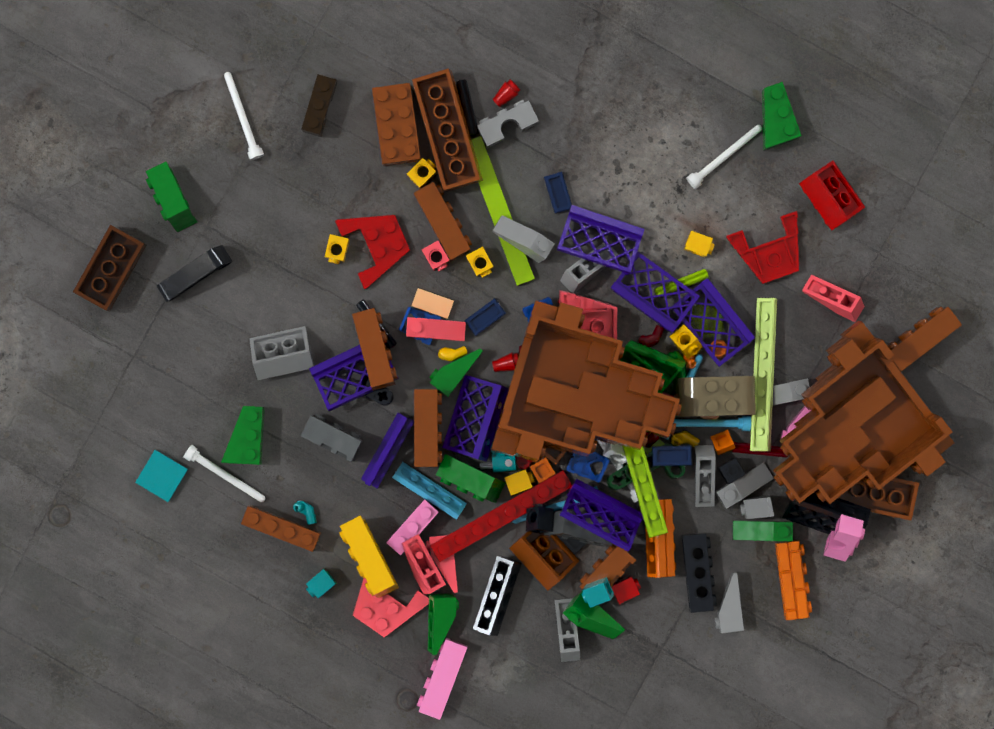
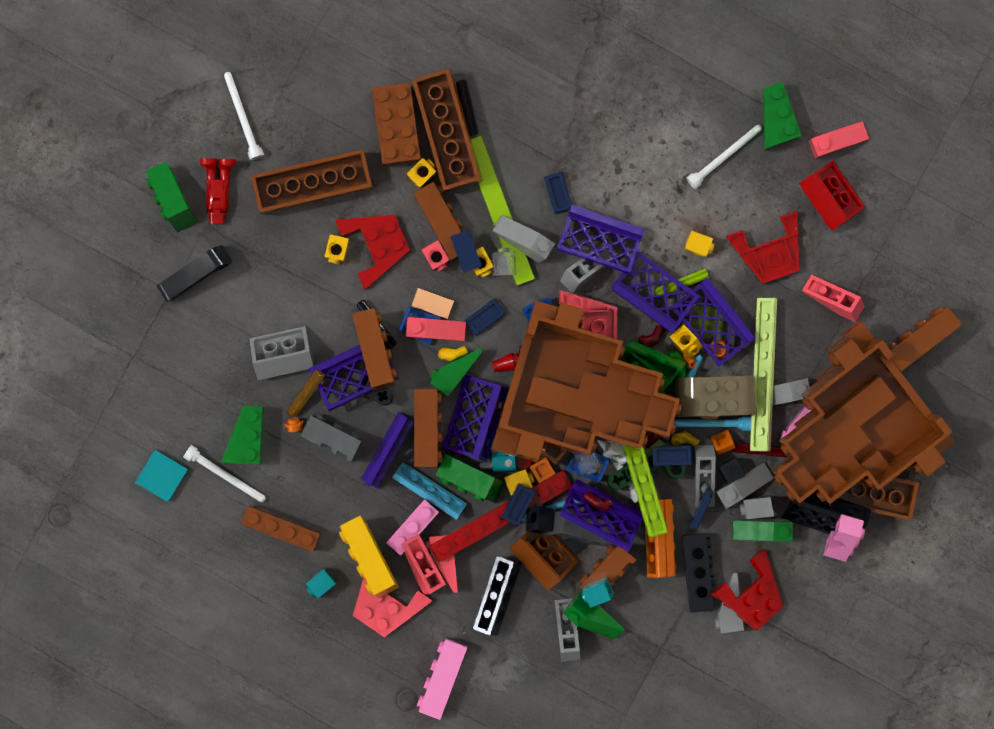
reddish brown brick [73,225,147,312] -> none
teal arm [293,501,317,525] -> none
dark brown arch [301,74,337,137] -> none
green slope [428,593,459,655] -> none
light grey arch [477,100,539,148] -> none
red cone [492,79,521,107] -> none
red brick [611,576,641,604] -> none
orange brick [775,540,812,620] -> none
none -> red piece [200,158,236,224]
none -> dark orange brick [251,149,373,215]
none -> orange plate [284,417,304,432]
none -> pearl gold axle [287,370,325,417]
none -> dark blue tile [450,230,482,273]
none -> clear brick [492,248,516,276]
none -> dark blue tile [501,483,536,526]
none -> clear brick [572,452,600,475]
none -> dark red arm [583,491,613,512]
none -> dark blue tile [690,487,713,529]
none -> red wing [711,549,783,630]
none -> coral slope [809,121,869,159]

